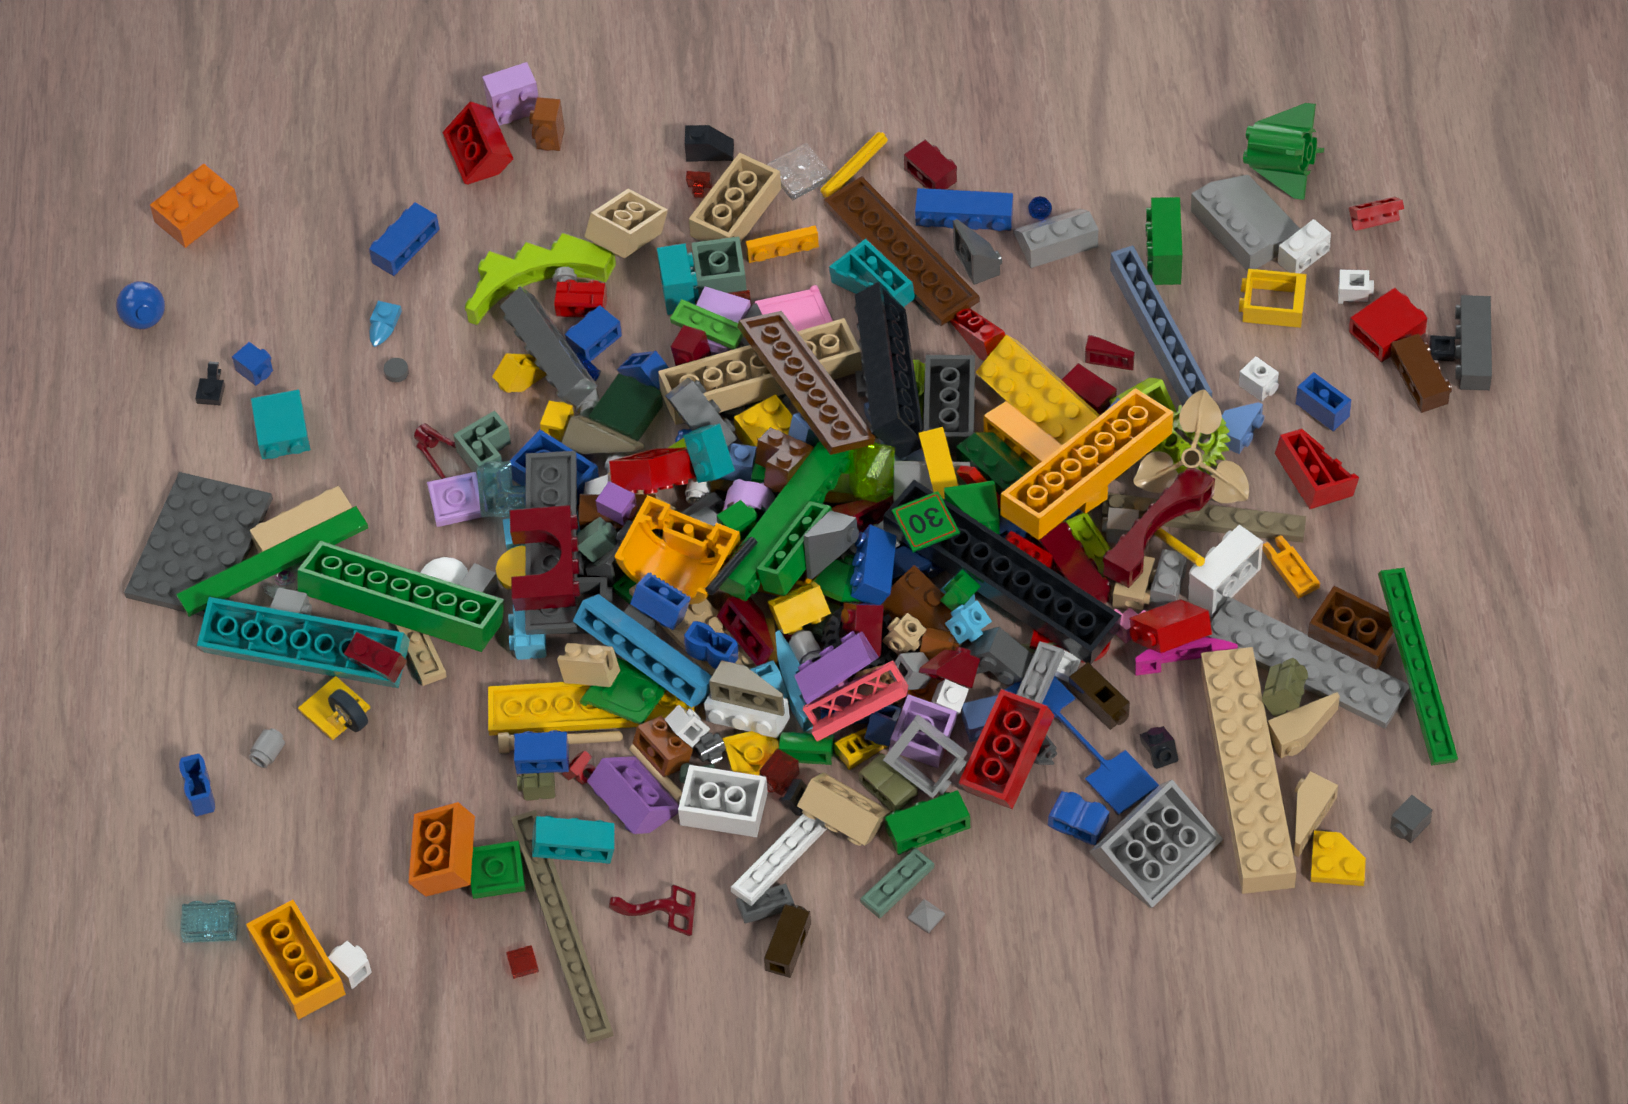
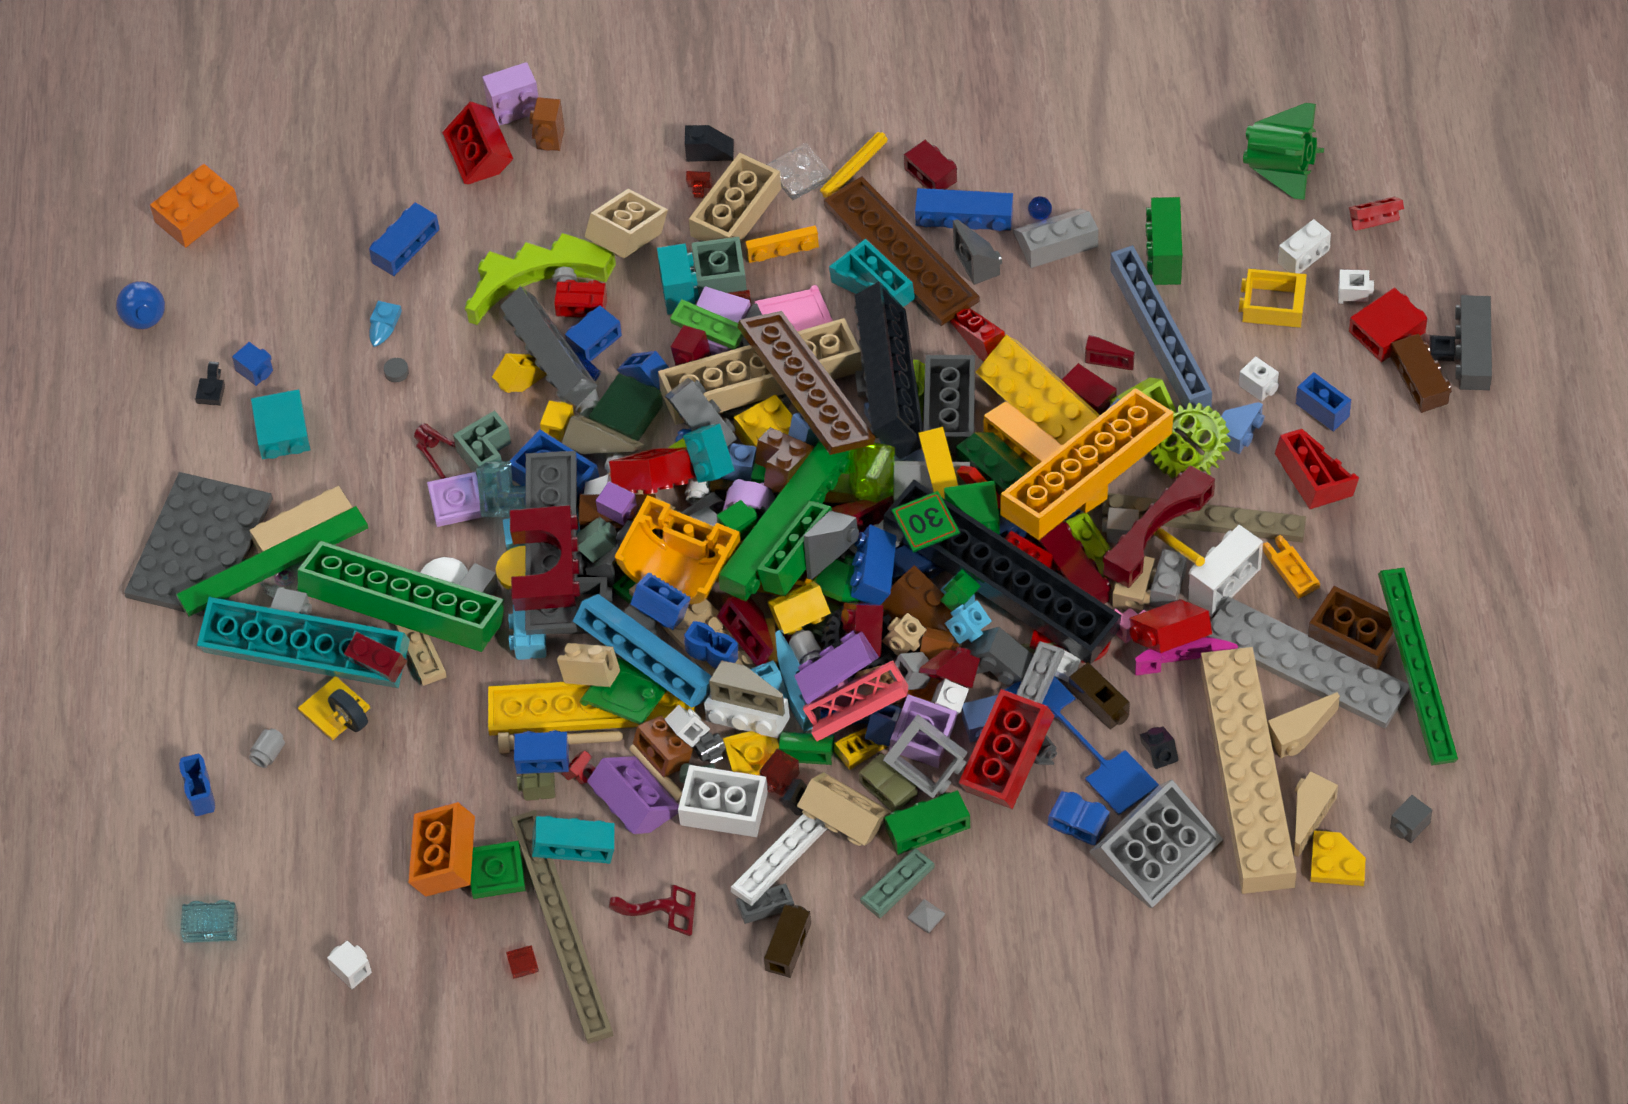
light orange brick [246,900,346,1020] -> none
black bar [705,537,758,595] -> none
tan plant [1133,390,1249,503] -> none
light grey slope [1191,175,1300,271] -> none
olive brick [1262,658,1308,717] -> none

